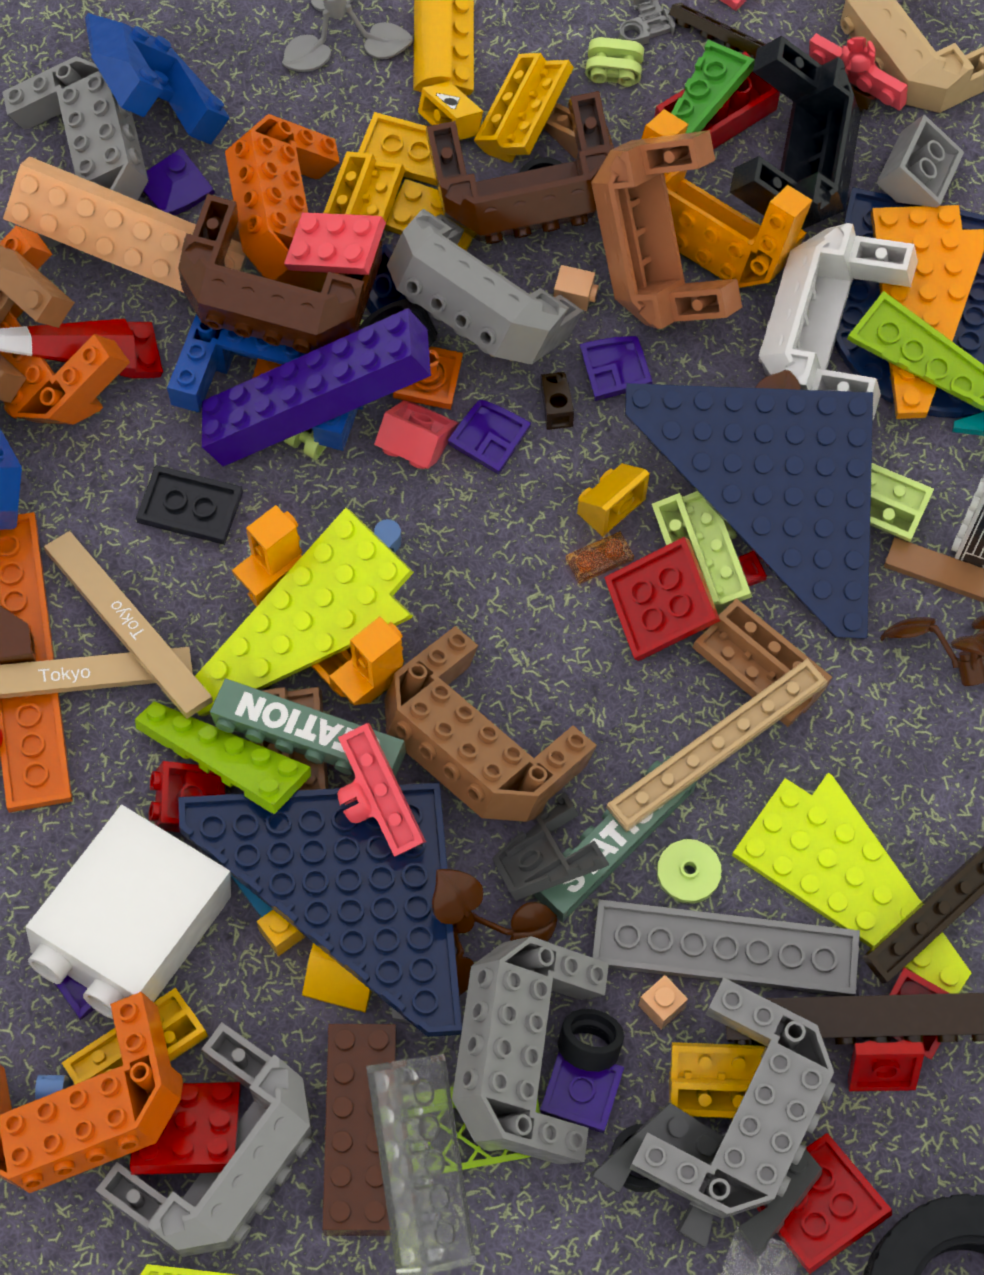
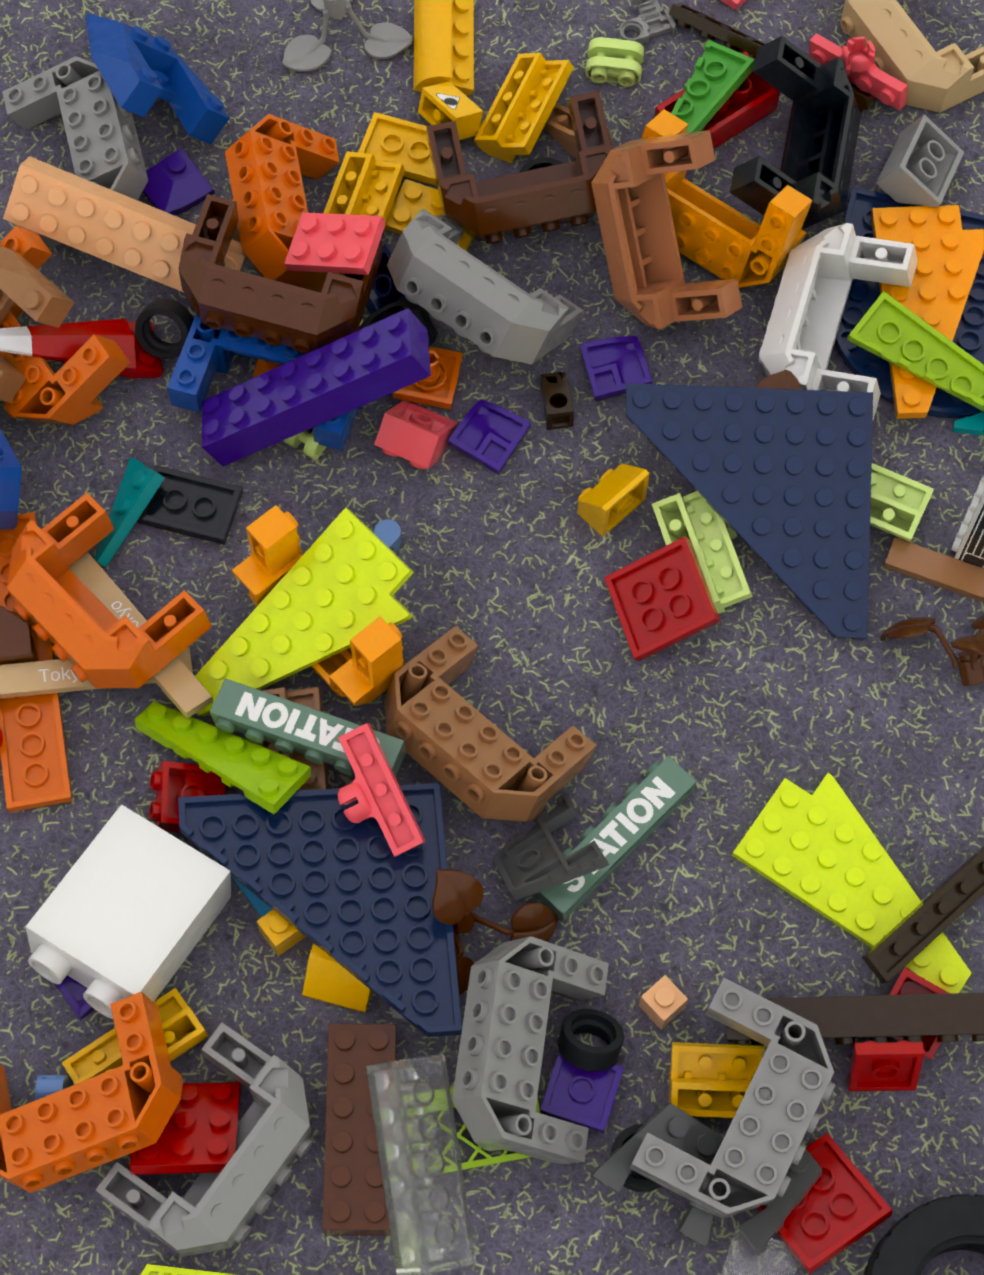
light nougat brick [553,265,599,311] -> none
clear orange plate [565,531,634,584] -> none
light grey plate [592,899,860,996] -> none
tan tile [606,658,828,832] -> none
yellowish green plate [657,839,721,904] -> none
medium nougat brick [692,598,832,727] -> none
red tile [738,551,767,586] -> none
none -> orange wedge [7,493,212,688]
none -> teal wing [94,457,165,567]
none -> black tyre [135,298,194,359]

